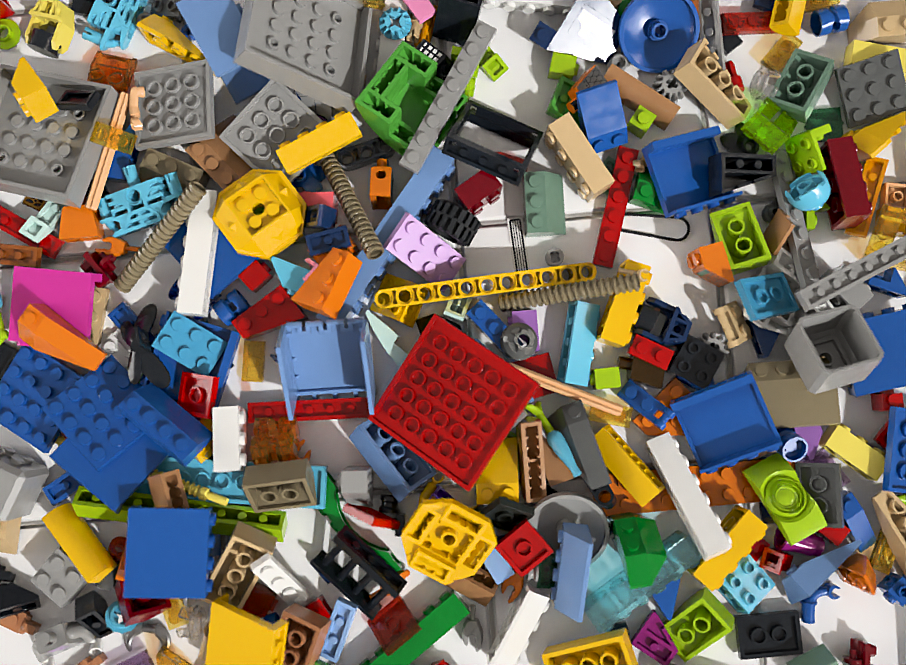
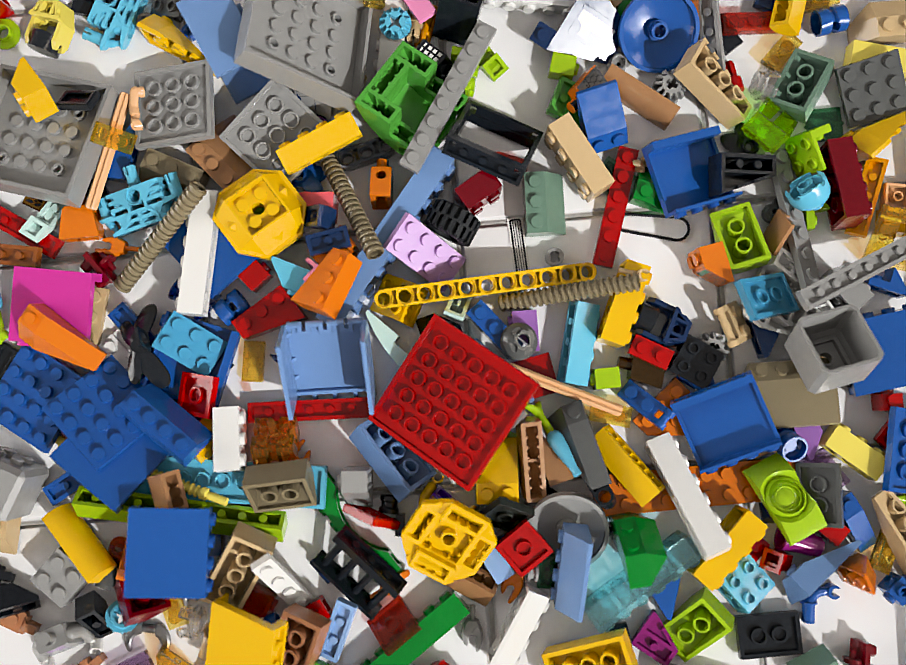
clear orange slope [87,51,138,94] -> none
lime brick [627,105,657,139] -> none

